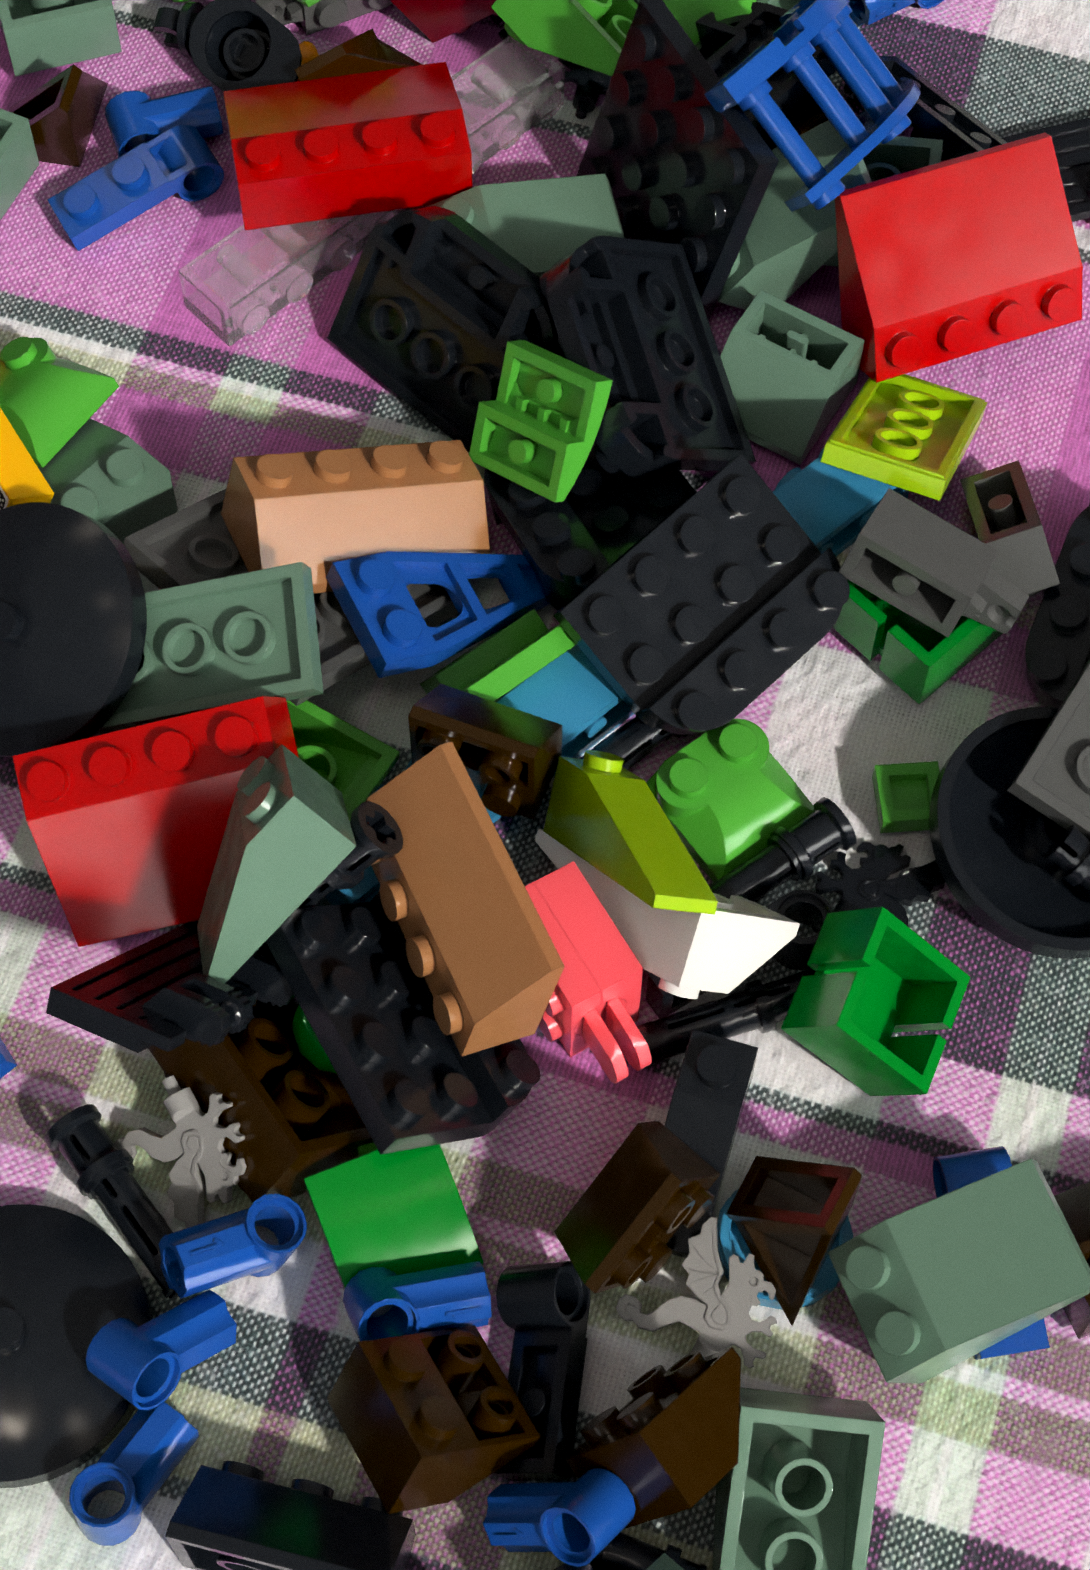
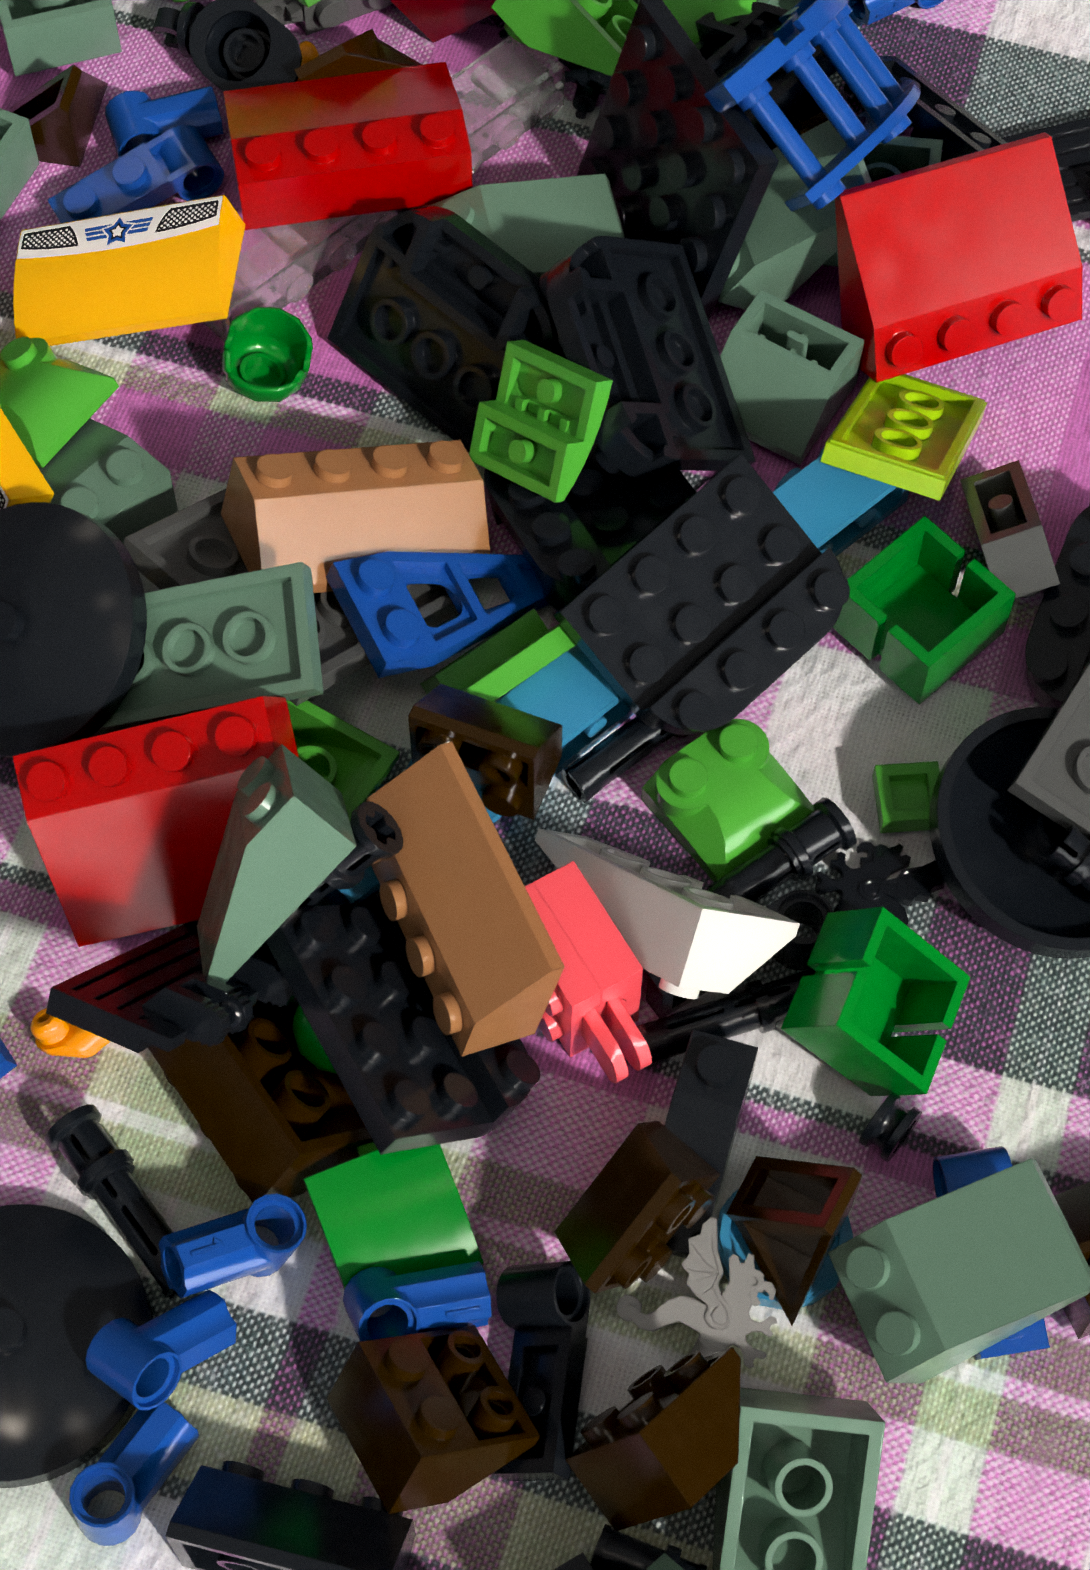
light grey piece [114,1075,247,1228] -> none
blue piece [483,1468,636,1567] -> none
lime wedge [543,750,718,915] -> none
dark grey hinge [839,488,1029,637] -> none
none -> yellow slope [13,195,246,346]
none -> light orange arm [30,1008,111,1058]
none -> green hair [221,307,313,402]
none -> black bush [859,1092,922,1162]

